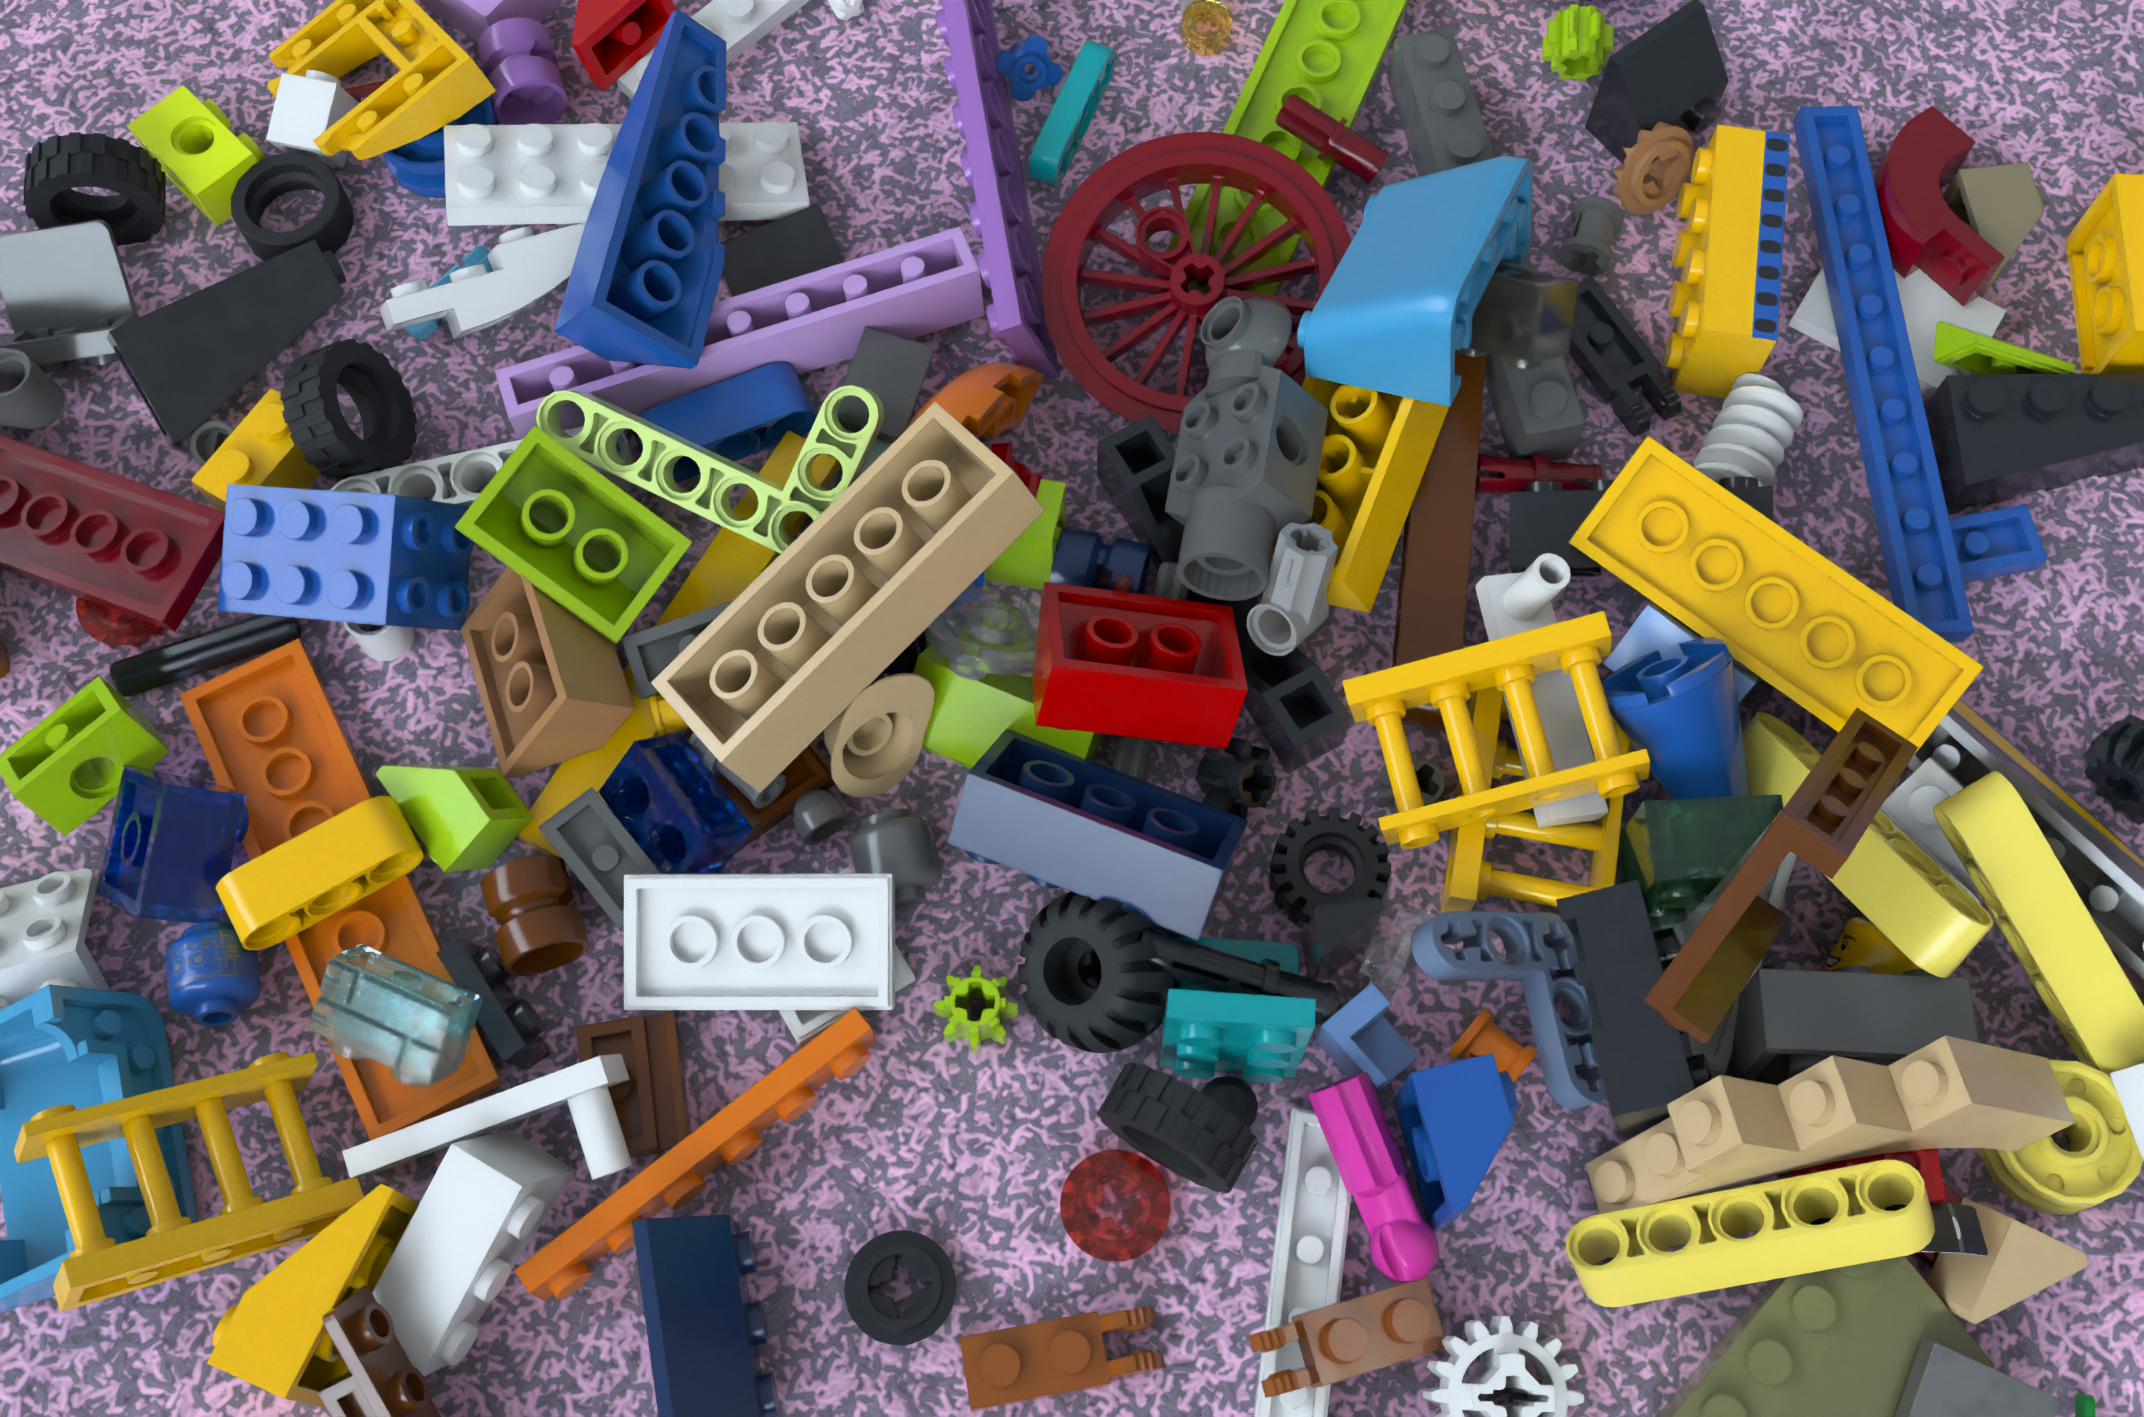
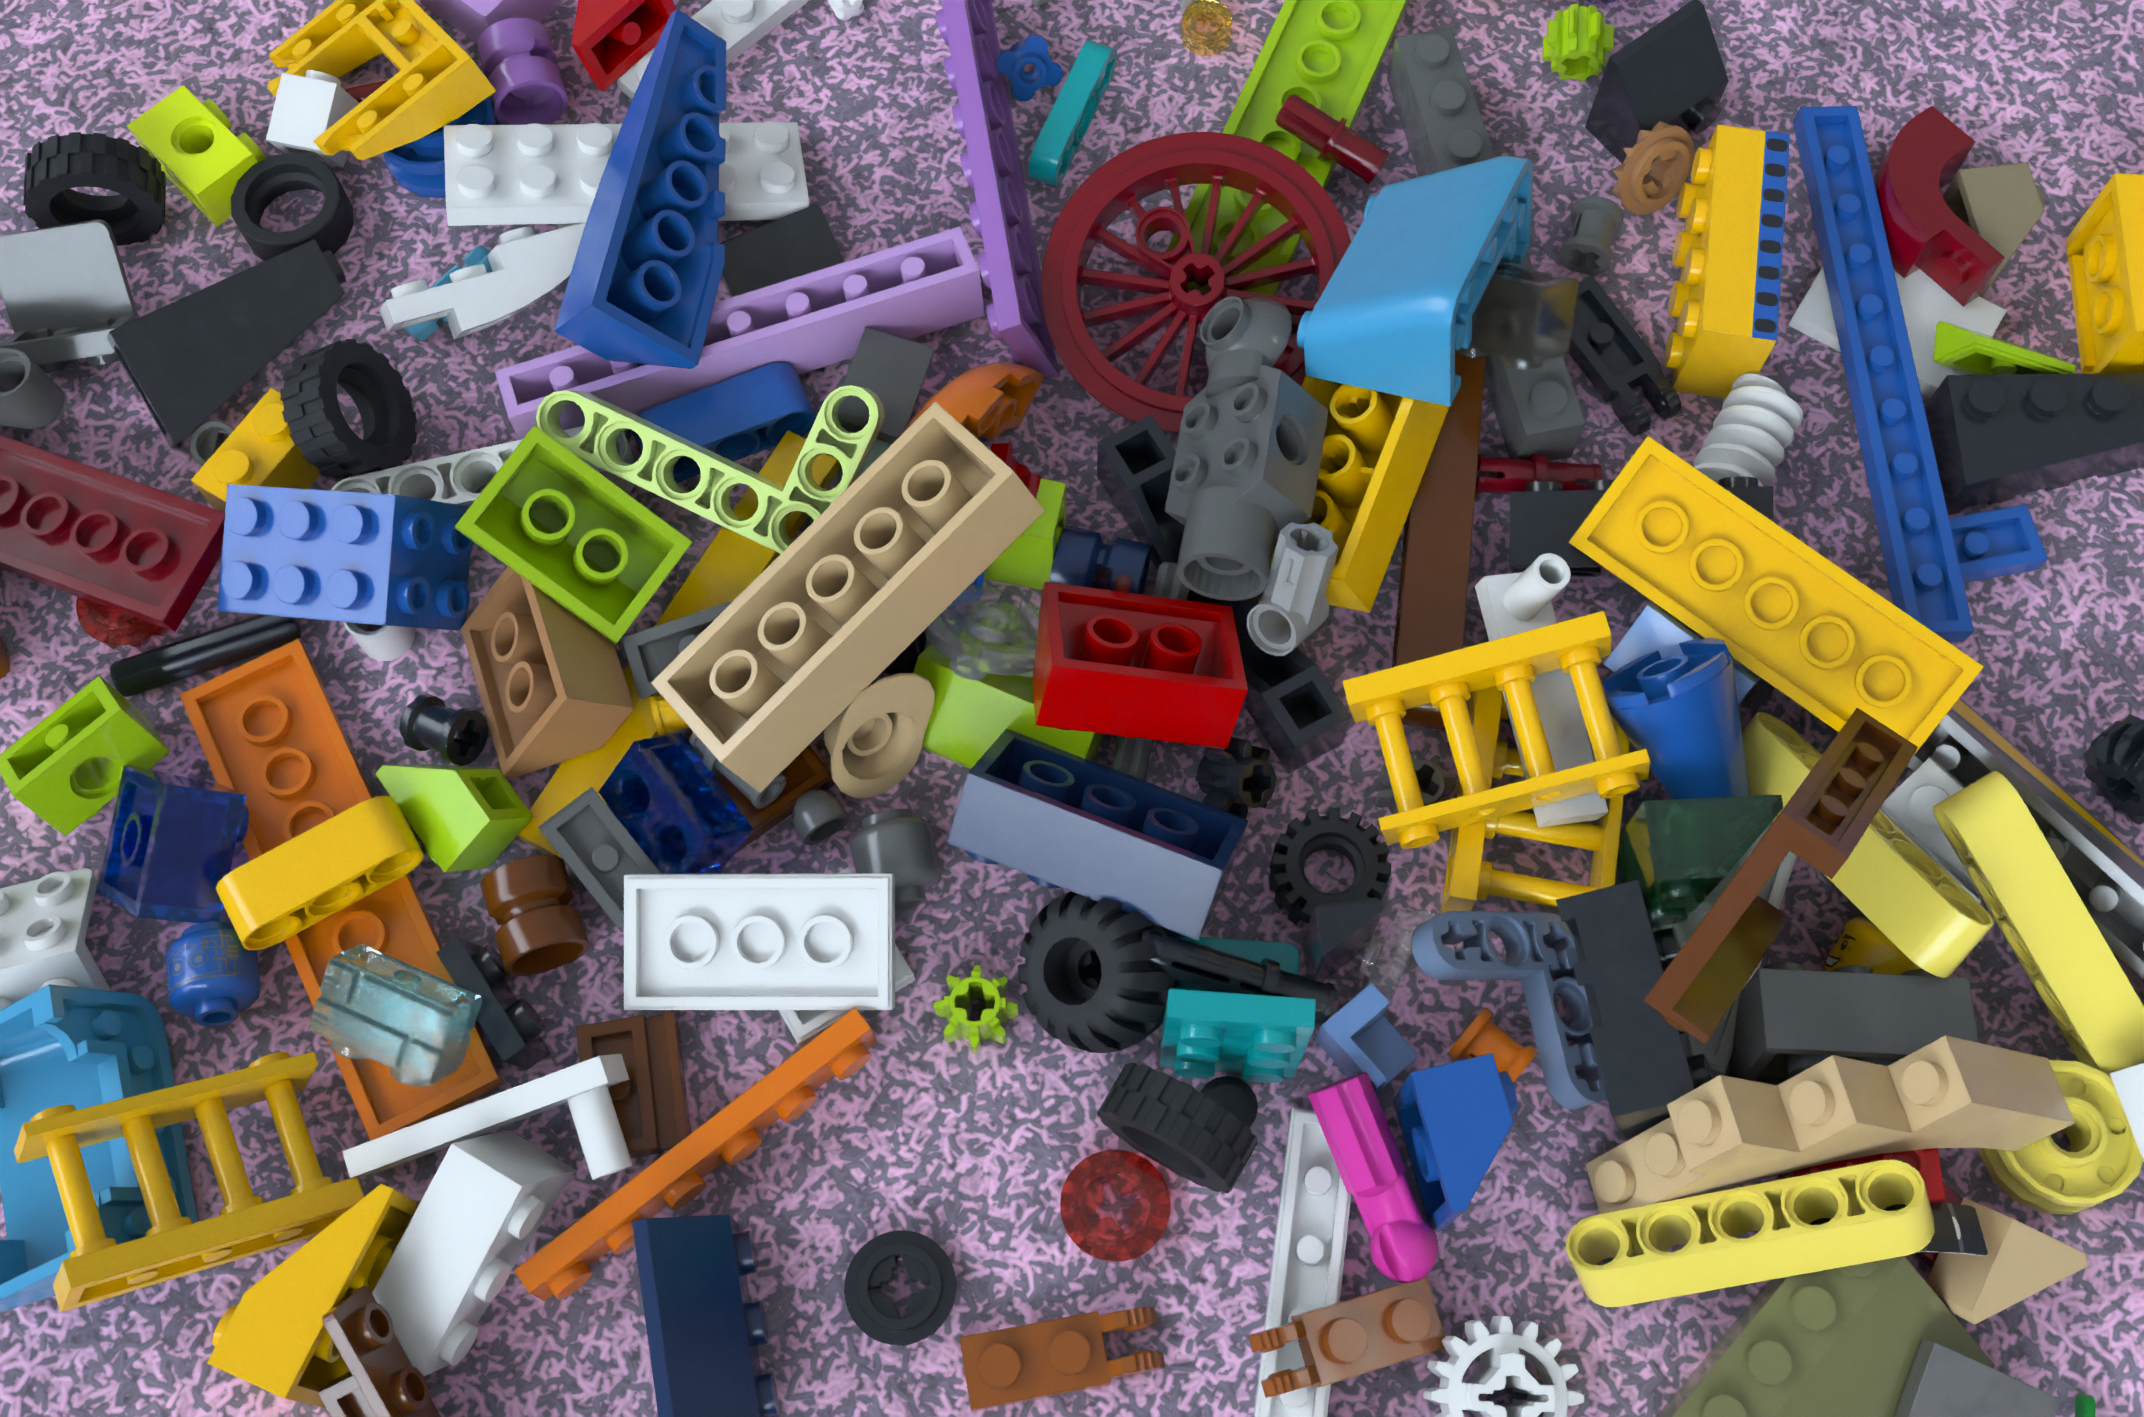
none -> black bush [399,694,489,766]

